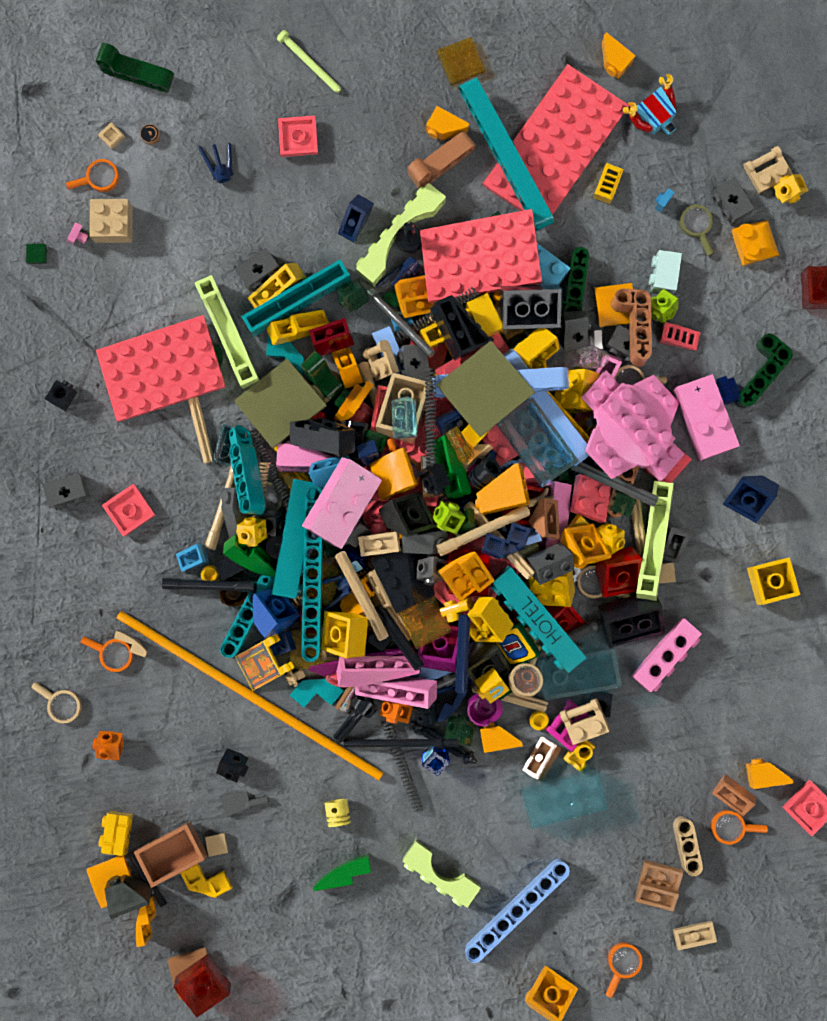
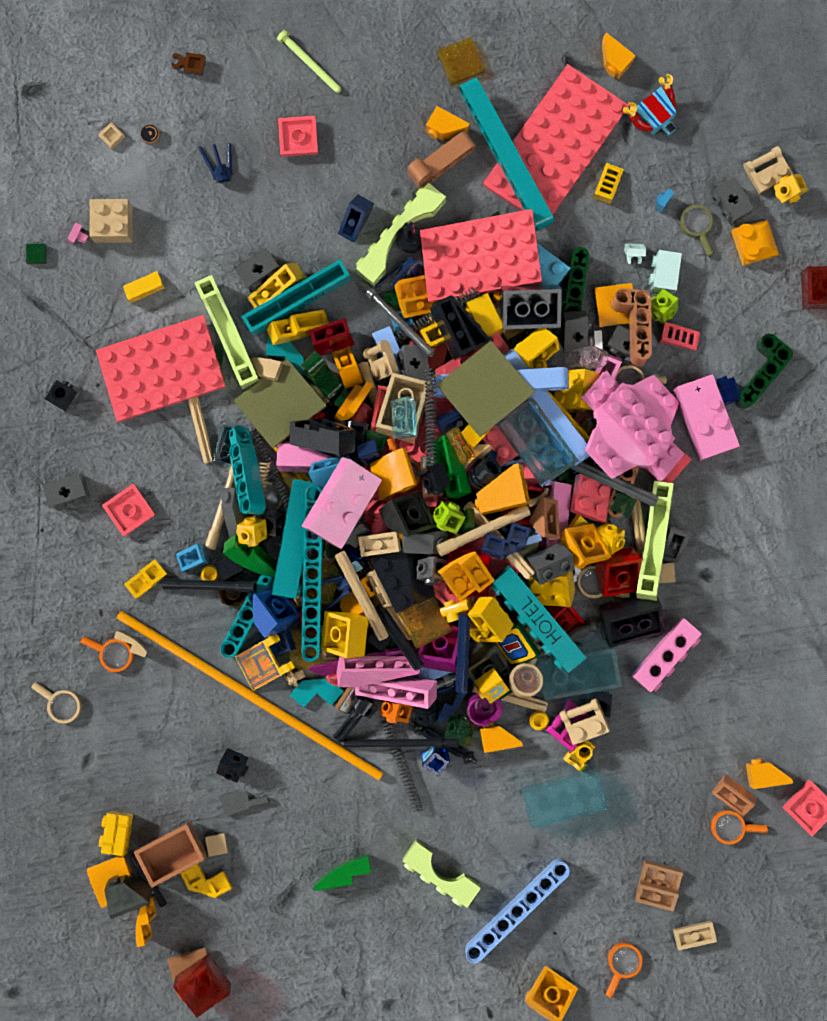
piece [66,159,119,192] -> none
orange brick [92,731,124,761] -> none
dark green beam [95,43,175,93] -> none
light yellow piece [324,799,351,827] -> none
clear green brick [336,279,369,312] -> none
medium nougat slope [522,736,561,782] -> none
tan beam [673,816,703,876] -> none
dark blue slope [723,475,779,523] -> none
yellow brick [747,557,800,605] -> none
none -> yellow slope [123,271,165,303]
none -> yellow slope [124,560,167,600]
none -> reddish brown plate [171,52,206,76]
none -> tan slope [251,358,283,382]
none -> light aqua tile [624,244,646,264]

